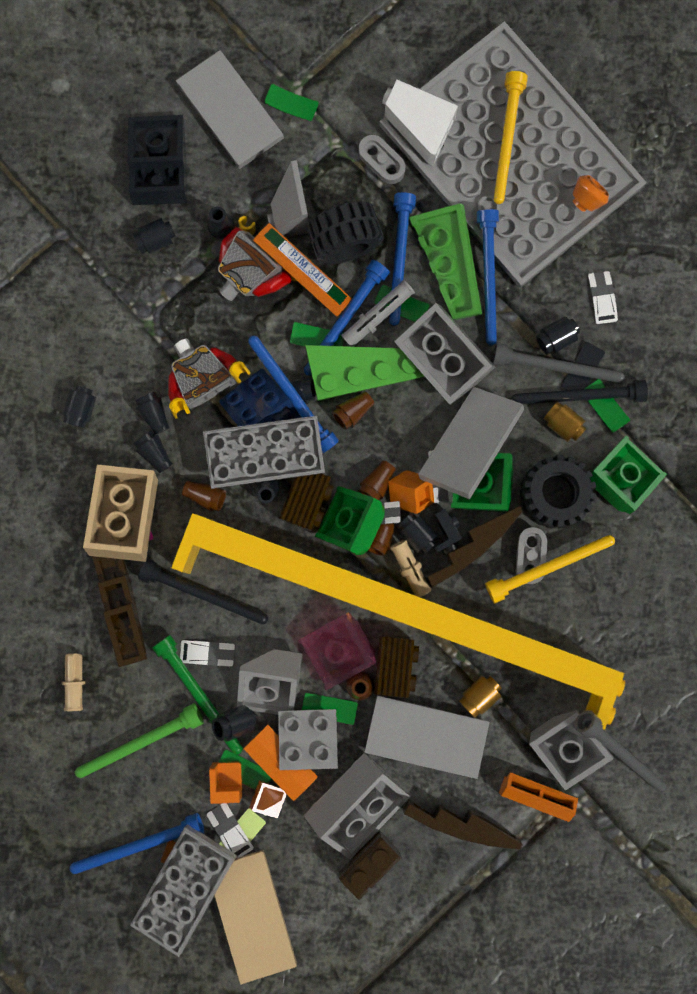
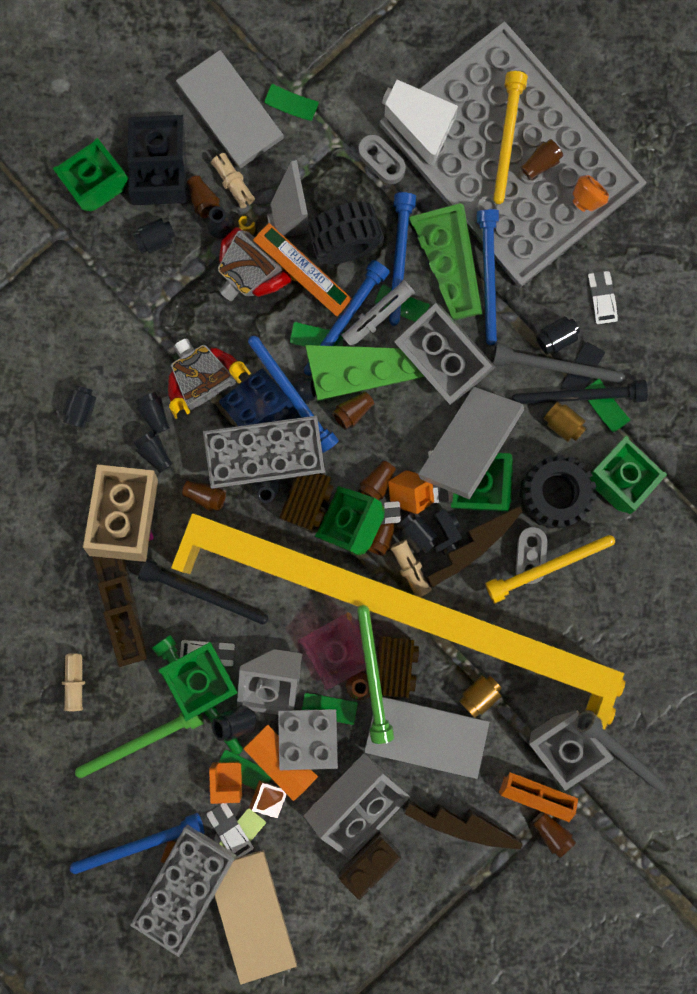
none -> green slope [53,138,128,211]
none -> green slope [159,642,238,721]
none -> reddish brown cone [186,175,220,218]
none -> tan pin [211,153,255,209]
none -> bright green piece [357,605,394,744]
none -> reddish brown cone [521,139,564,180]
none -> reddish brown cone [533,813,576,858]

